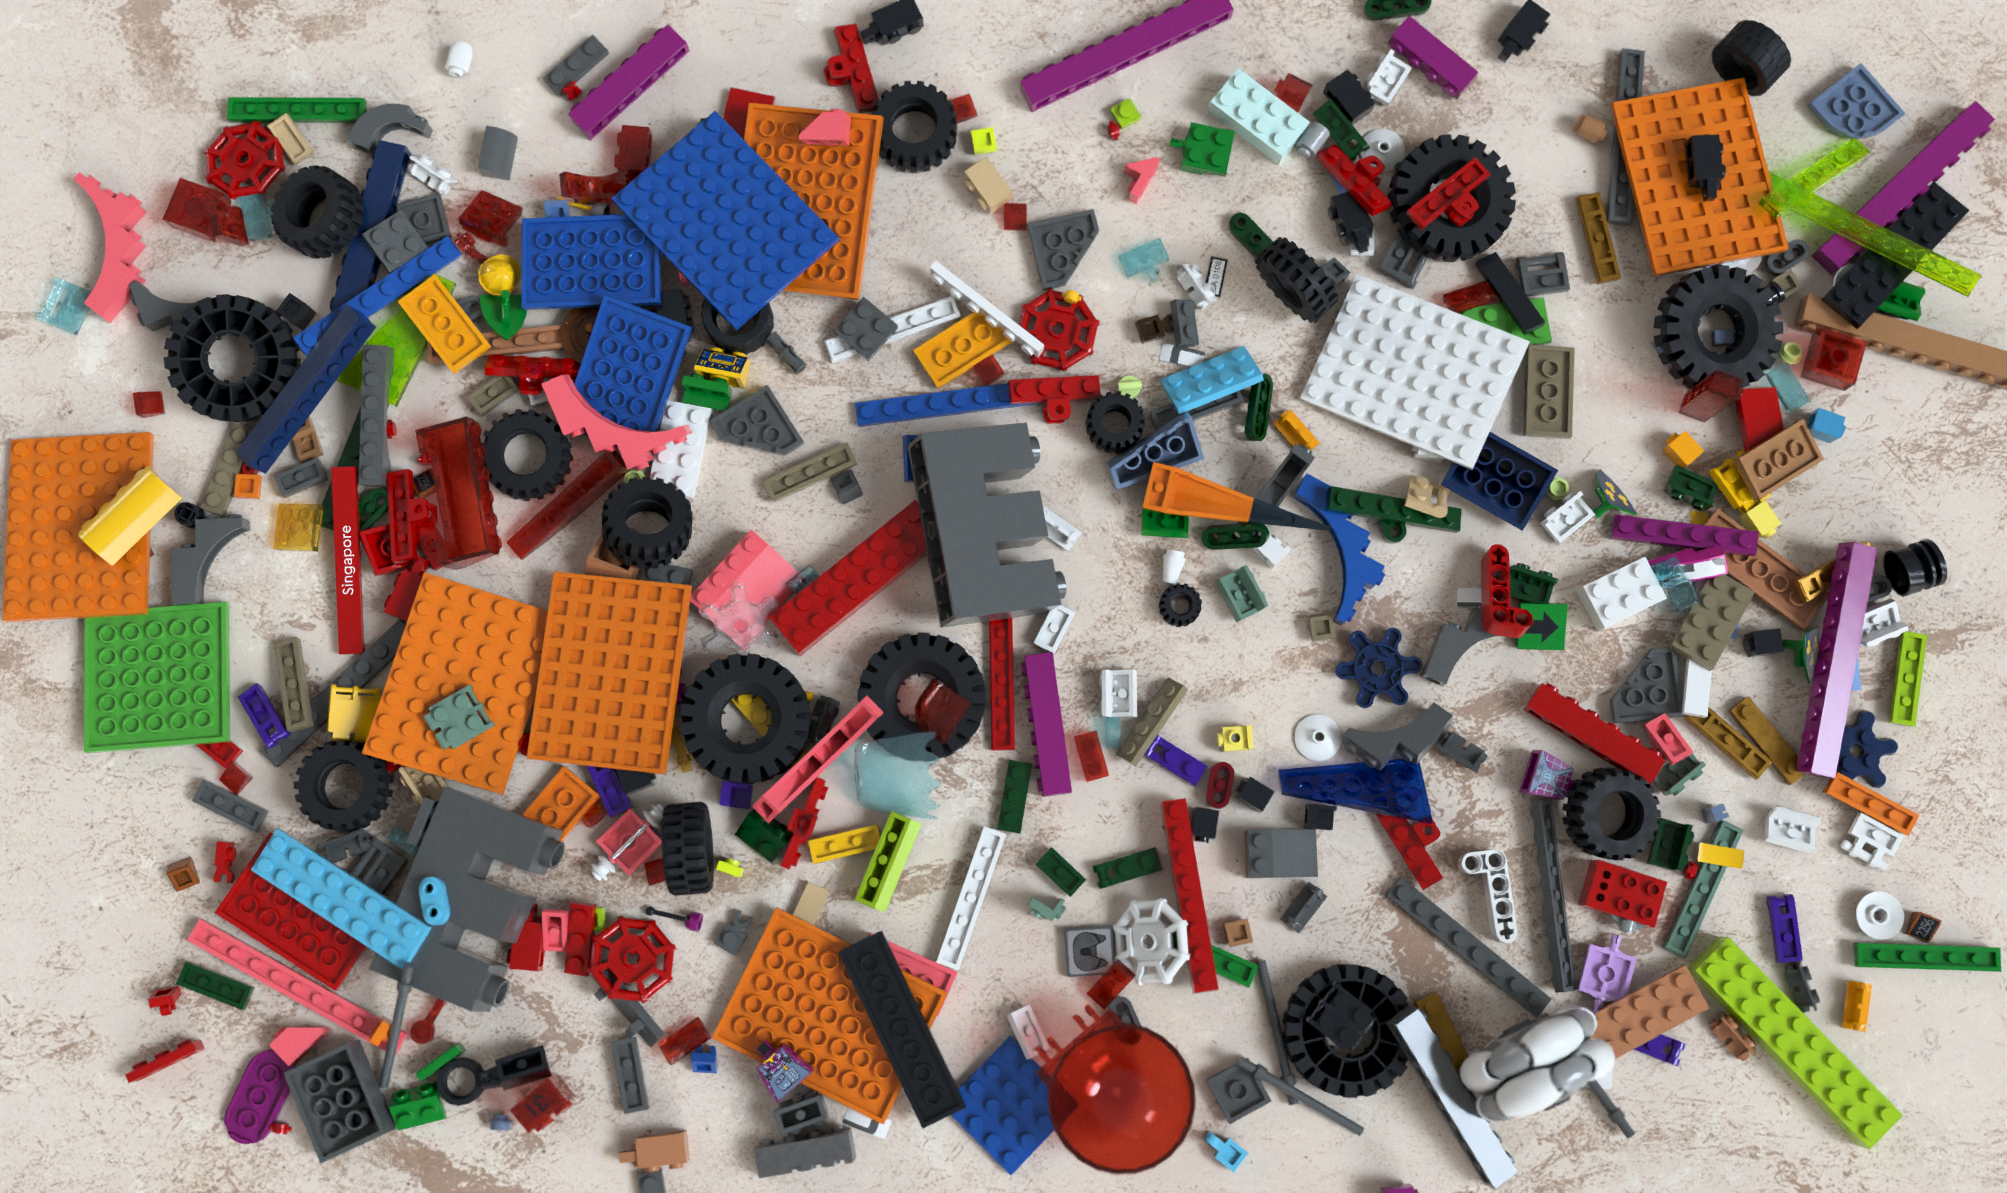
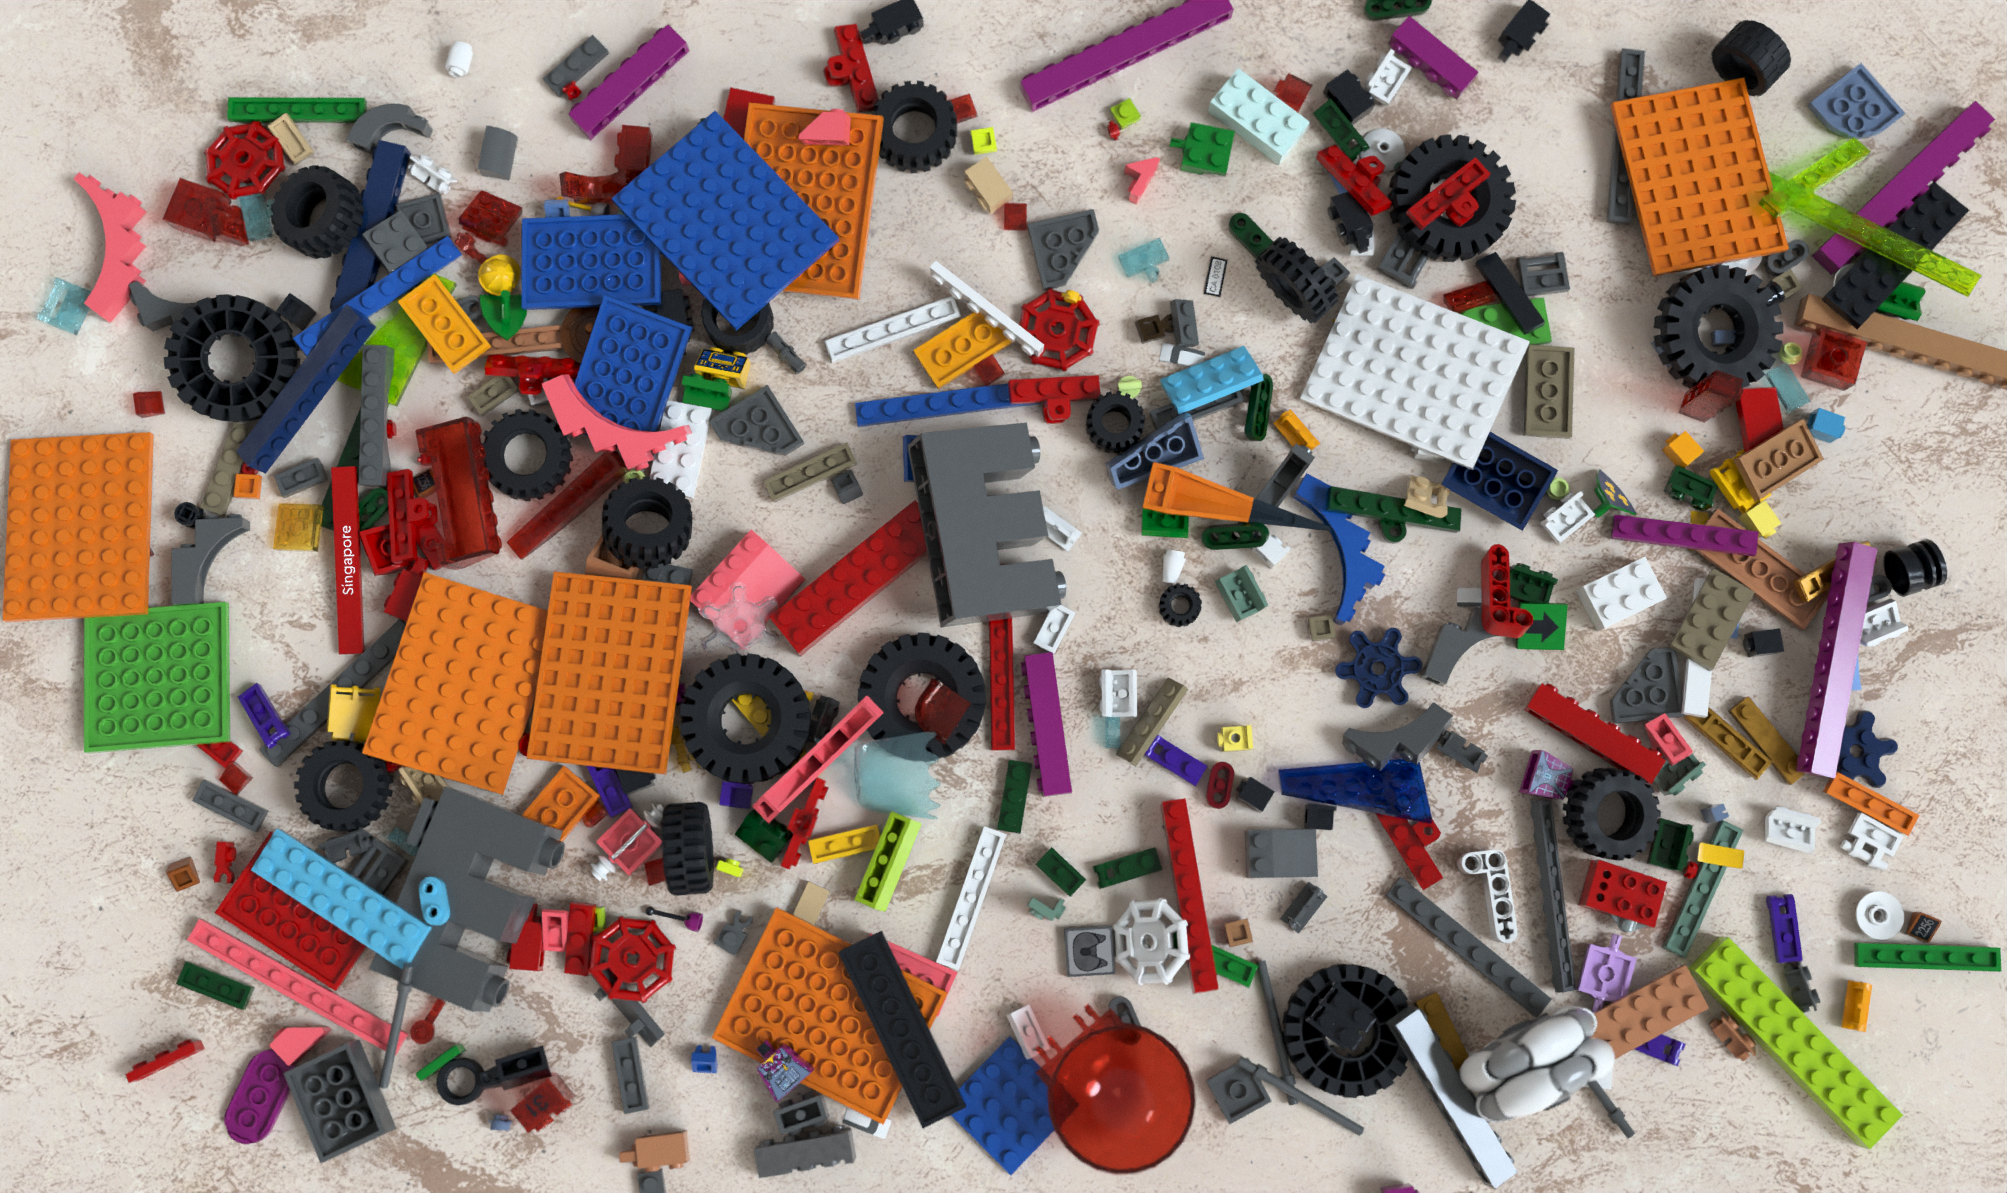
yellow brick [78,465,182,566] -> none
red tile [148,986,181,1016] -> none
red piece [269,1122,292,1134] -> none
dark tan plate [274,637,313,733] -> none
medium nougat slope [292,416,324,463] -> none
orange plate [369,1016,391,1046] -> none
green bracket [389,1082,446,1131] -> none
sand green plate [424,684,495,750] -> none
clear red plate [658,1017,711,1066] -> none
clear light blue piece [786,565,819,595] -> none
dark grey plate [833,296,899,362] -> none
clear red plate [1074,730,1109,782] -> none
clear red plate [1086,959,1136,1009] -> none
white hinge [1176,263,1217,310] -> none
black brick [1191,807,1219,843] -> none
medium azure plate [1204,1131,1248,1173] -> none
white dish [1294,714,1341,761] -> none
light grey brick [1296,121,1330,158] -> none
medium nougat brick [1572,114,1608,144] -> none
pearl gold plate [1575,192,1621,284] -> none
slope [1648,545,1728,583] -> none
clear light blue slope [1653,556,1699,611] -> none
black hinge [1684,134,1726,202] -> none
shield [1783,626,1820,683] -> none
lime plate [1888,631,1927,727] -> none

